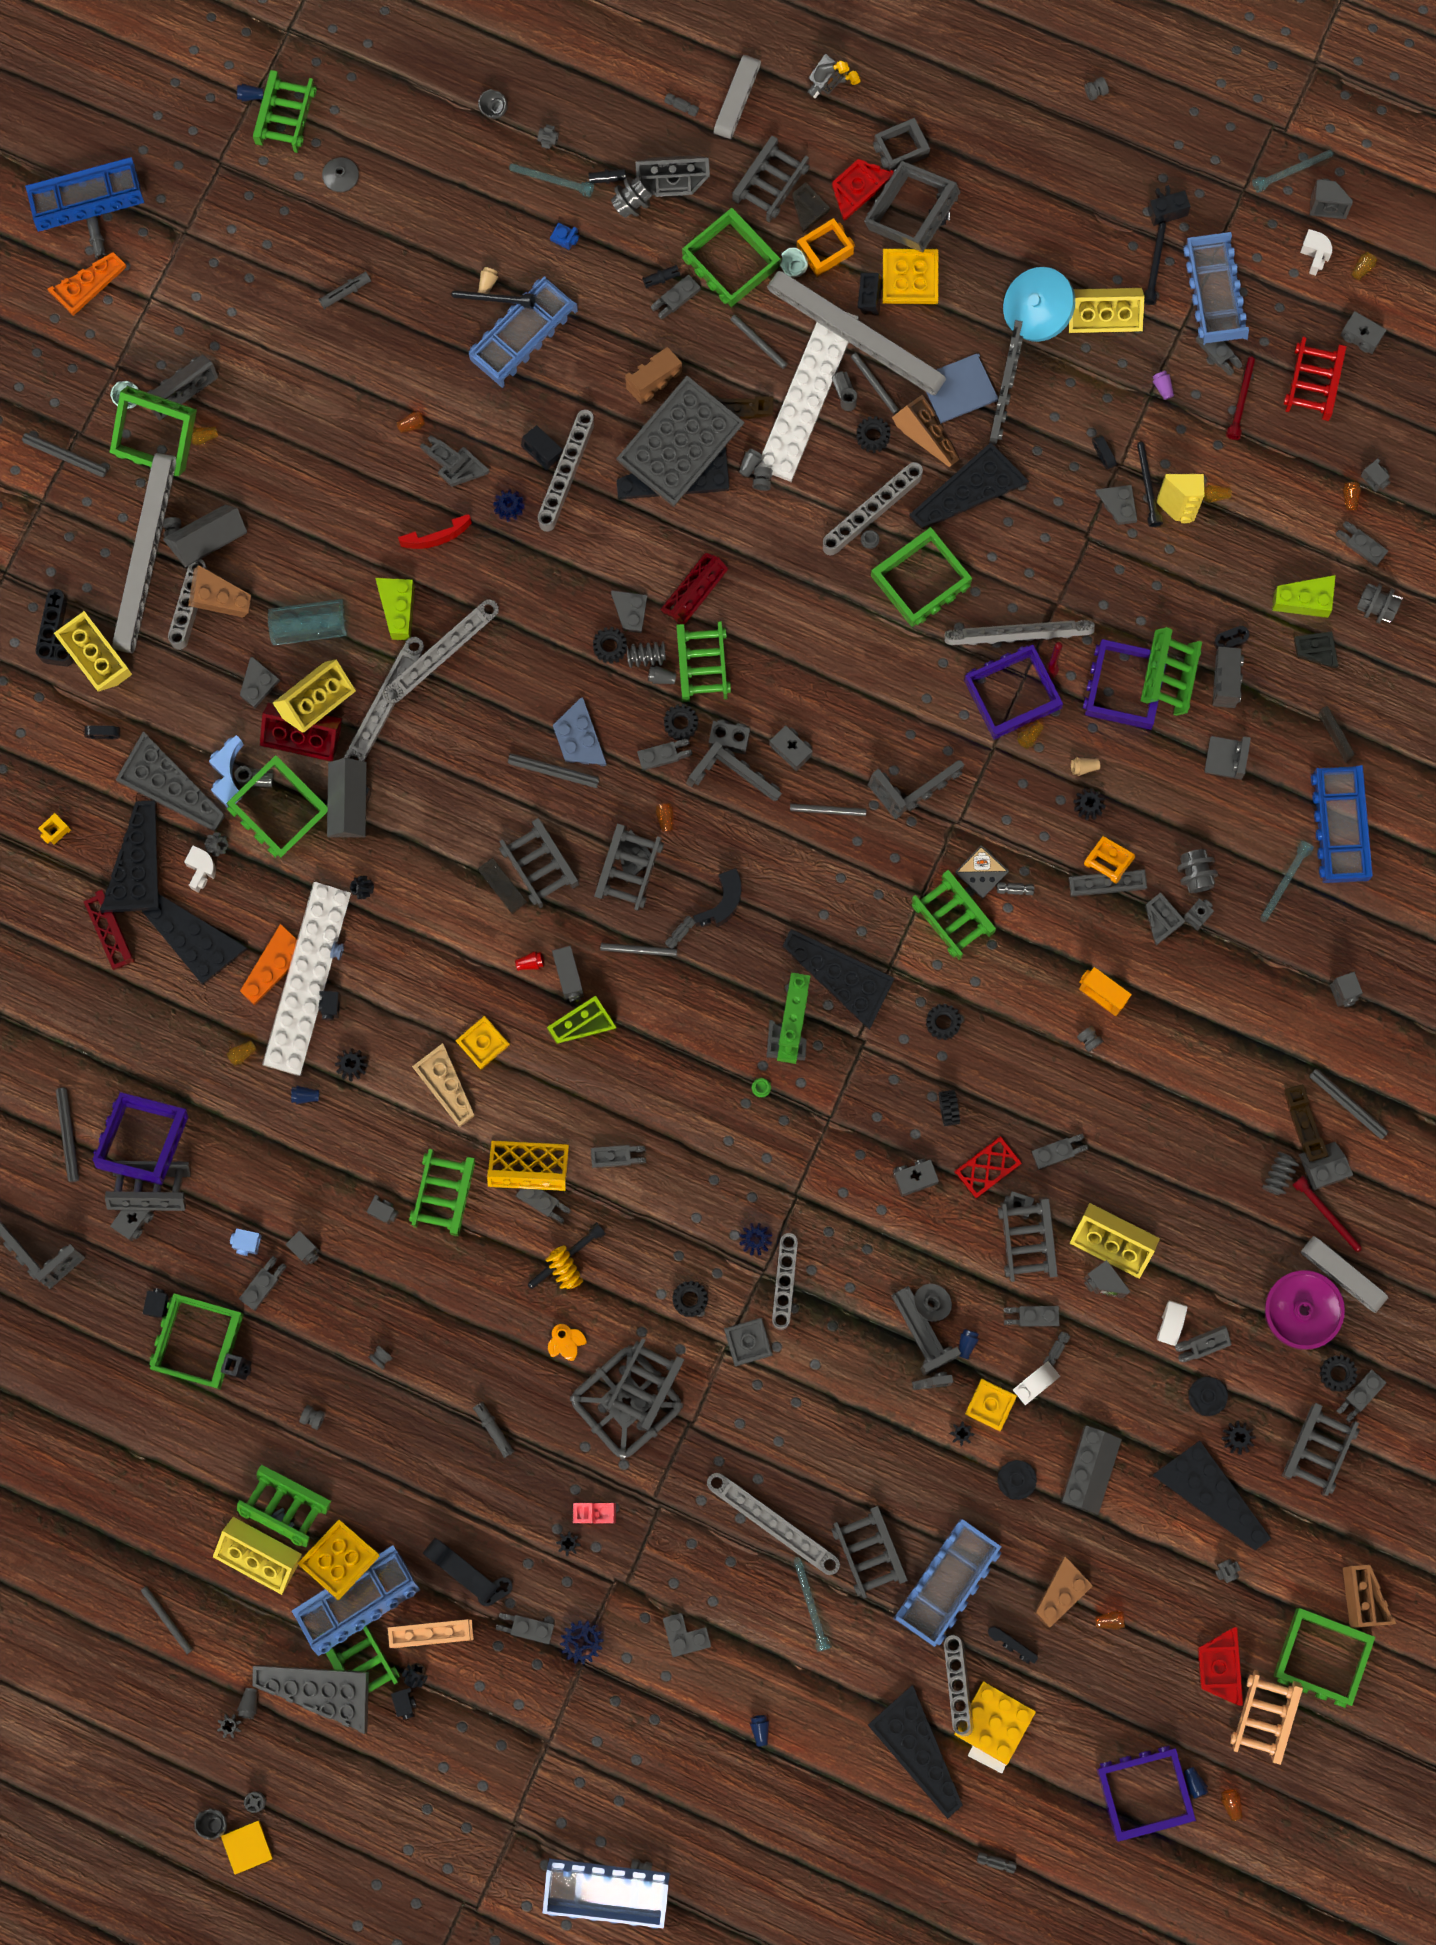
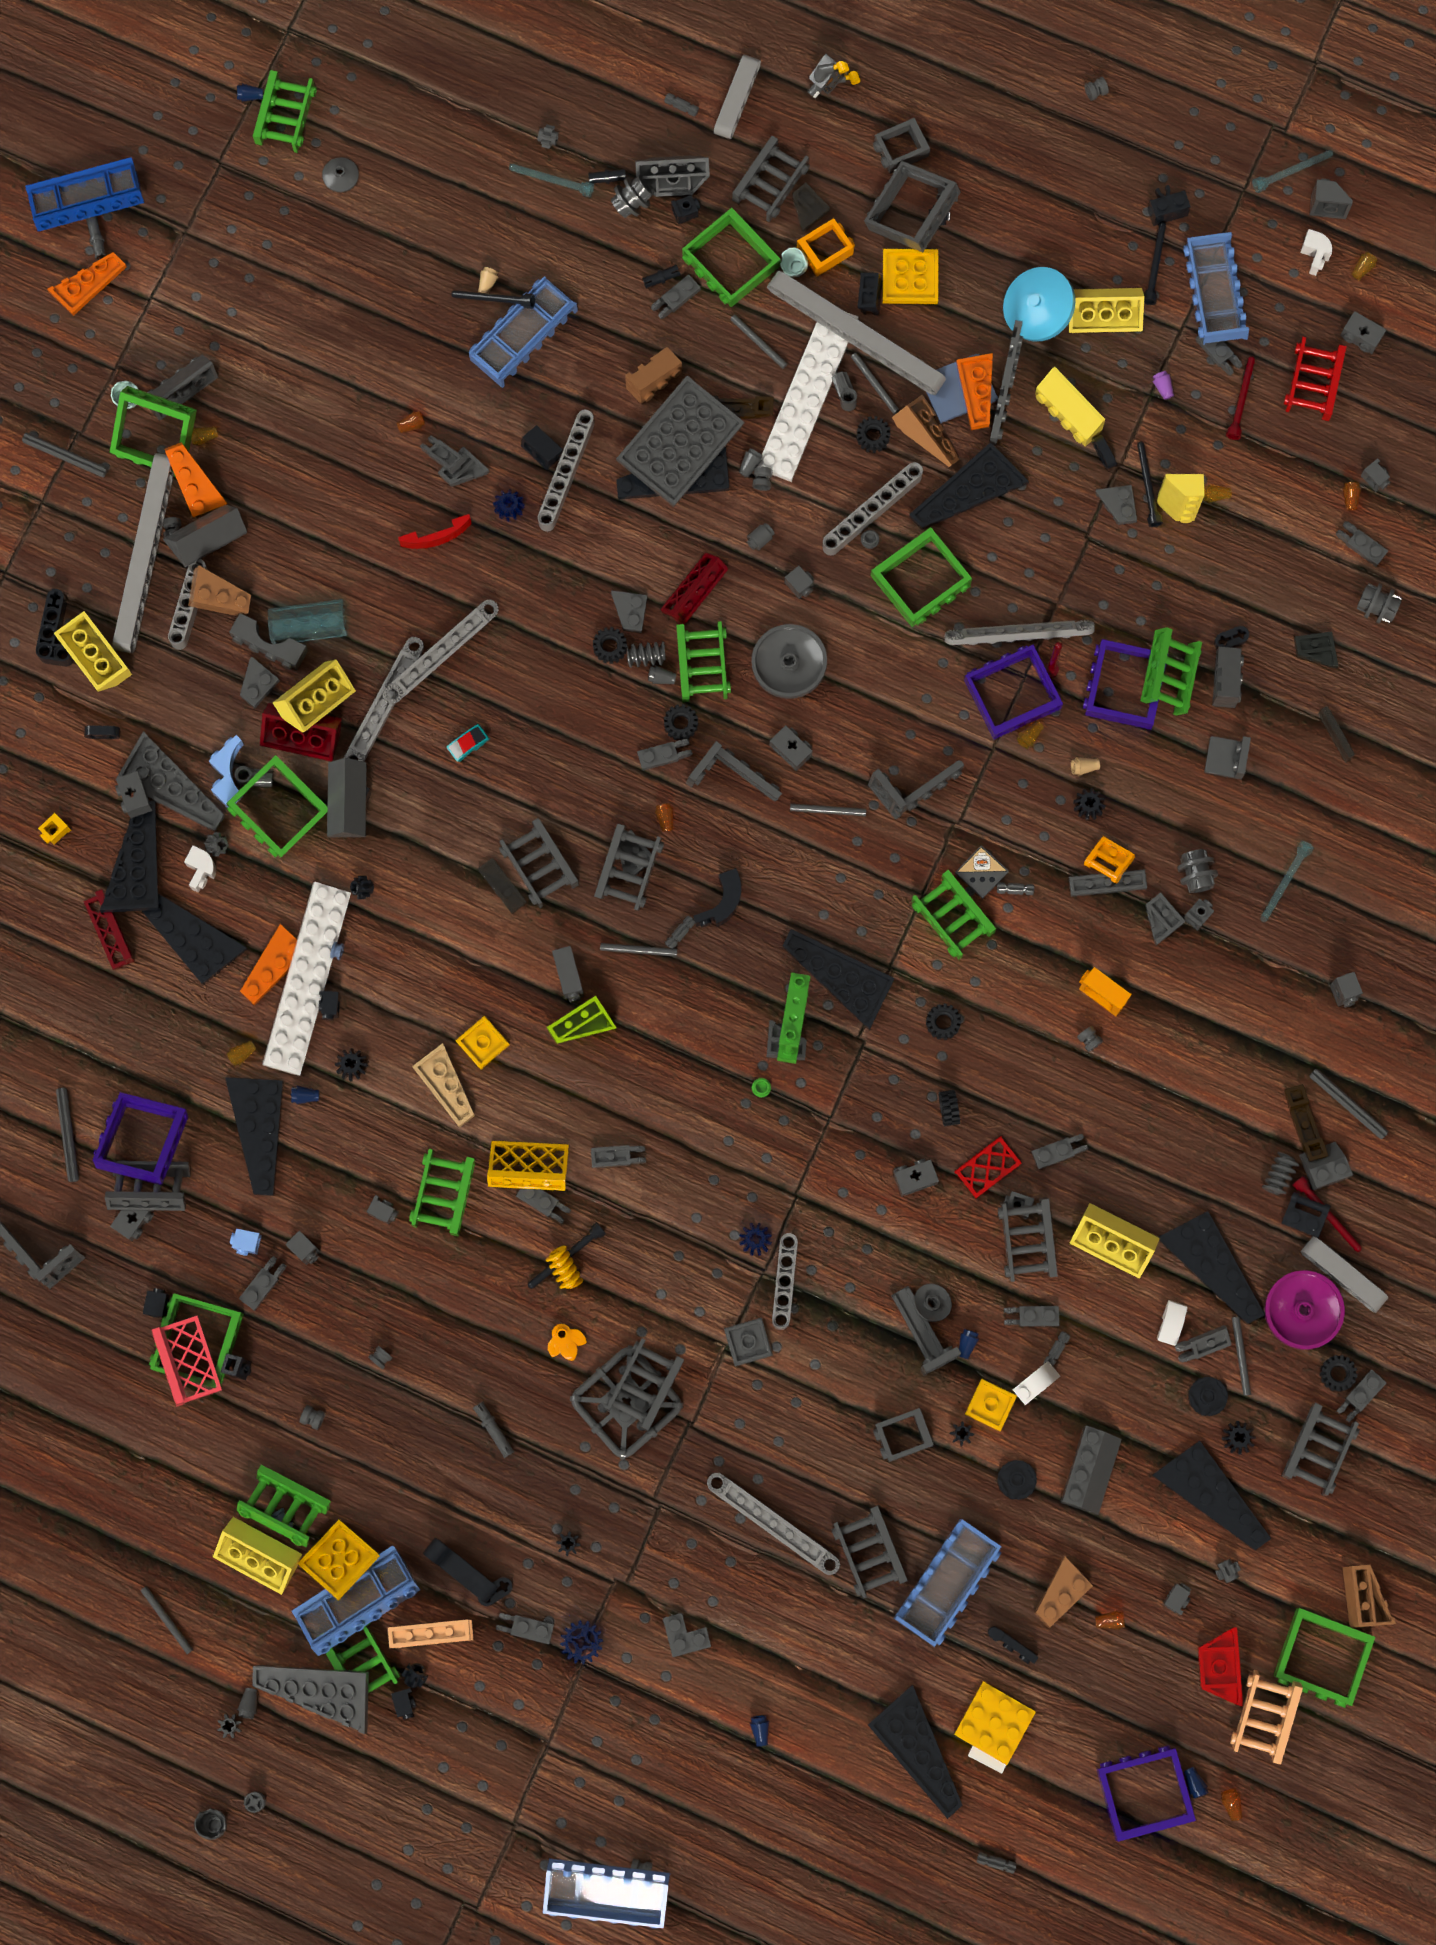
yellow tile [221,1821,273,1875] -> none
dark grey pin [318,271,371,309] -> none
lime wedge [375,578,415,640] -> none
dark grey hair [478,89,508,119] -> none
dark grey axle [508,754,599,788] -> none
red cone [515,951,545,971] -> none
blue bracket [550,223,579,250] -> none
sand blue wing [553,697,607,766] -> none
coral slope [573,1503,616,1523] -> none
black tyre [672,1281,708,1317] -> none
dark grey brick [709,720,750,755] -> none
clear light blue piece [794,1557,832,1652] -> none
red wing [832,159,894,221] -> none
dark grey wing [912,1372,953,1390] -> none
light grey beam [944,1635,973,1737] -> none
dark grey slope [1084,1260,1130,1298] -> none
lime wedge [1272,575,1336,618] -> none
window [1311,765,1373,883] -> none
none -> dark grey brick [115,771,152,818]
none -> coral fence [152,1316,222,1407]
none -> orange wing [164,442,227,517]
none -> black wing [225,1077,284,1196]
none -> dark grey arch [229,613,308,671]
none -> slope [446,724,490,762]
none -> black brick [671,195,700,225]
none -> dark grey brick [747,523,775,550]
none -> dark grey dish [752,624,827,699]
none -> dark grey brick [784,566,814,599]
none -> dark grey window [873,1408,934,1463]
none -> orange wing [956,353,993,430]
none -> light yellow slope [1035,367,1105,446]
none -> black wing [1158,1211,1265,1324]
none -> dark grey brick [1162,1583,1191,1615]
none -> dark grey bar [1232,1317,1251,1396]
none -> black plate [1282,1191,1331,1239]

